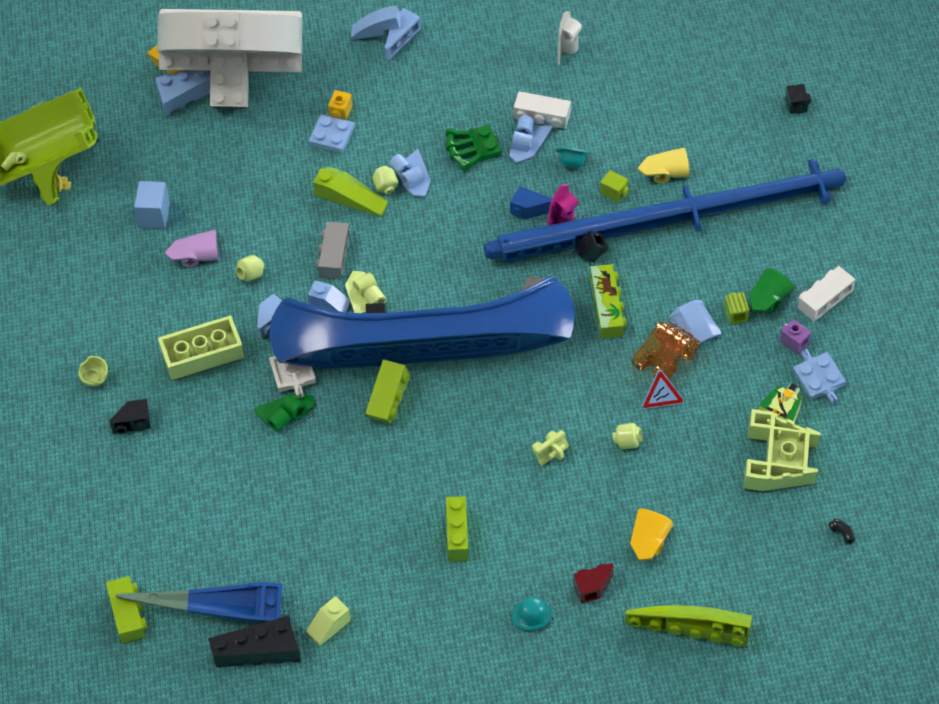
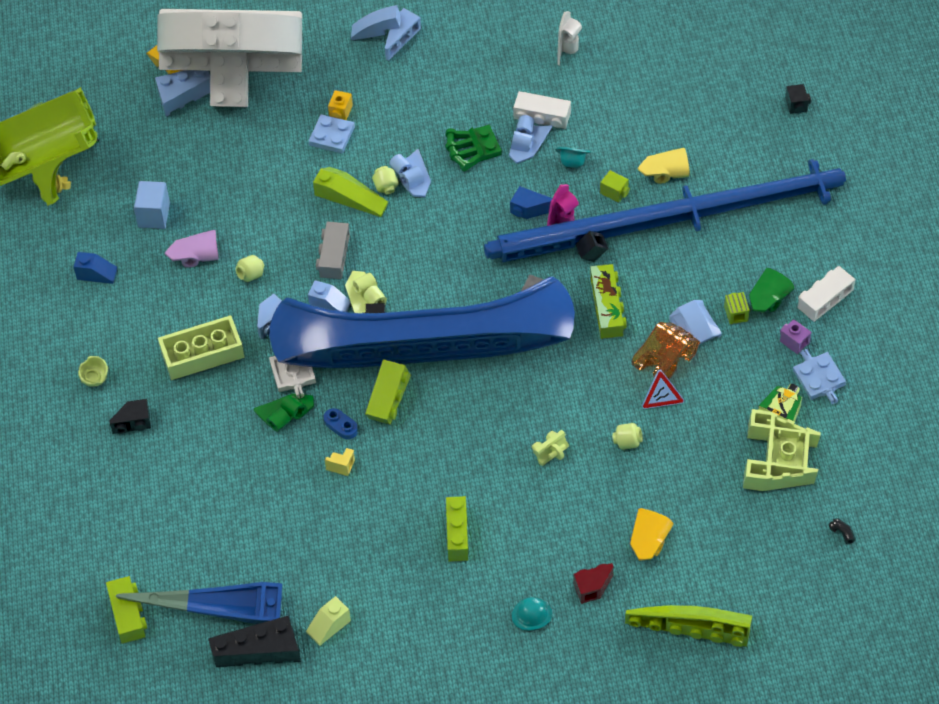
none -> blue slope [73,252,117,284]
none -> blue plate [324,408,358,439]
none -> light yellow panel [325,448,355,476]

